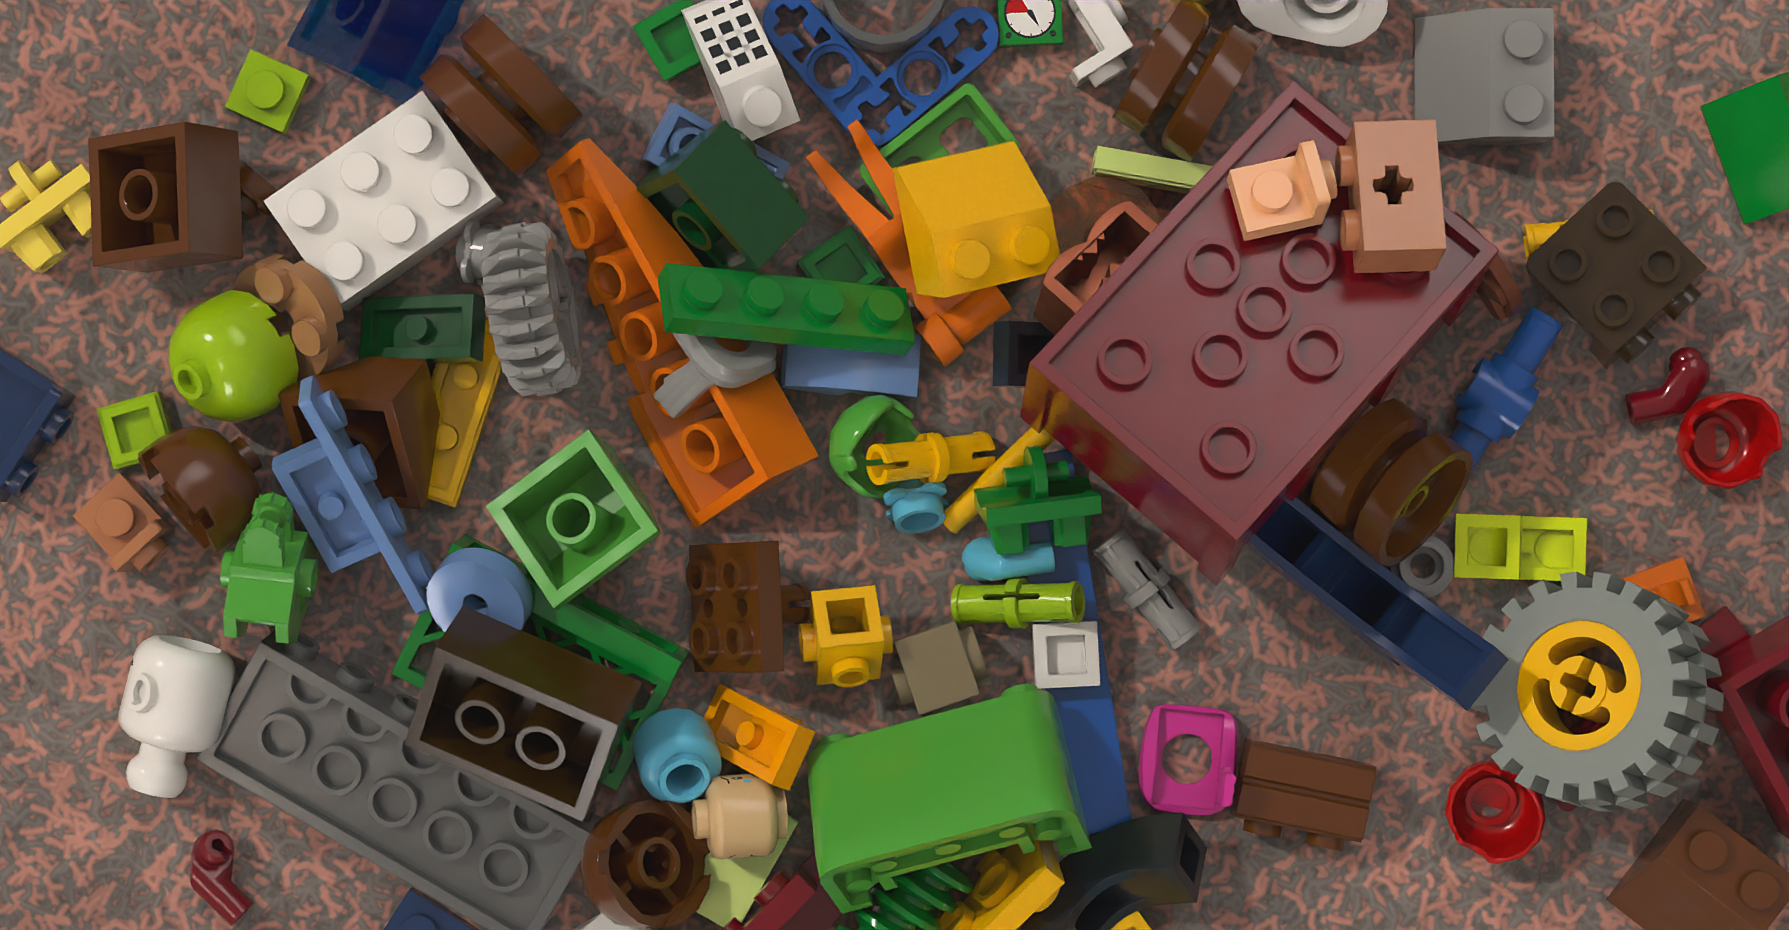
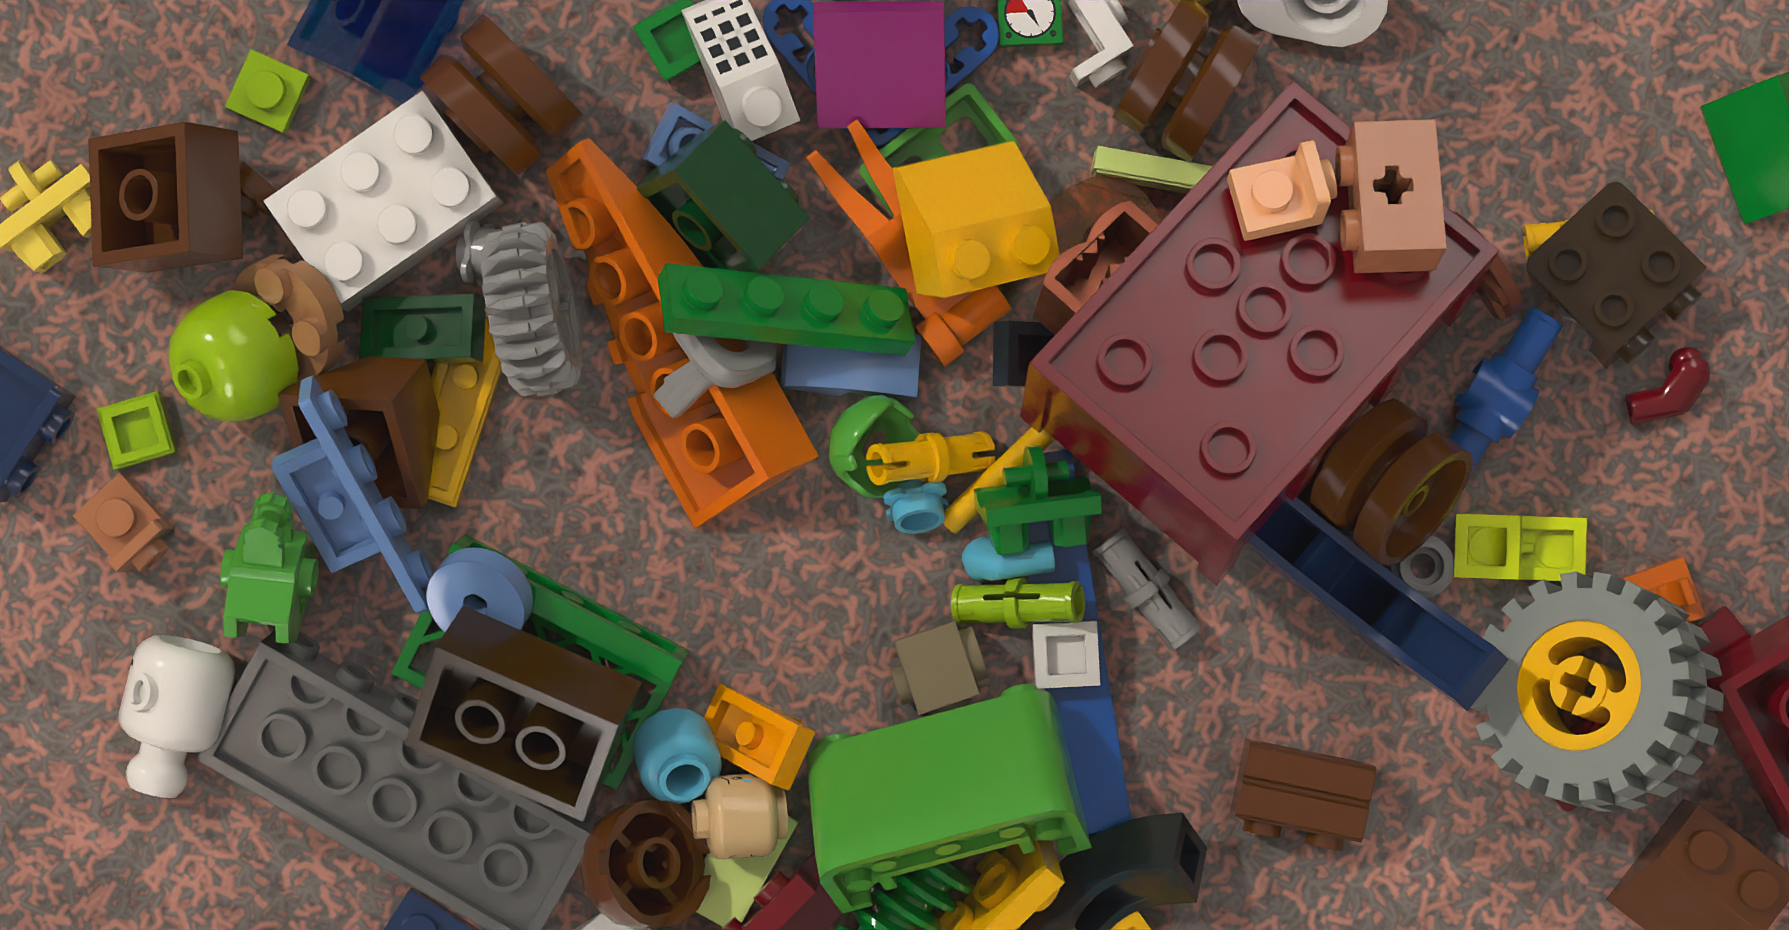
reddish brown cylinder [138,426,262,557] -> none
dark red arm [190,830,254,926] -> none
bright green slope [485,429,661,610] -> none
reddish brown plate [686,541,811,673] -> none
green tile [797,226,885,285] -> none
yellow brick [798,585,893,687] -> none
dark pink piece [1139,704,1238,815] -> none
light grey slope [1414,8,1554,145] -> none
red hair [1445,759,1546,864] -> none
red hair [1676,391,1783,490] -> none
none -> magenta tile [813,1,946,128]

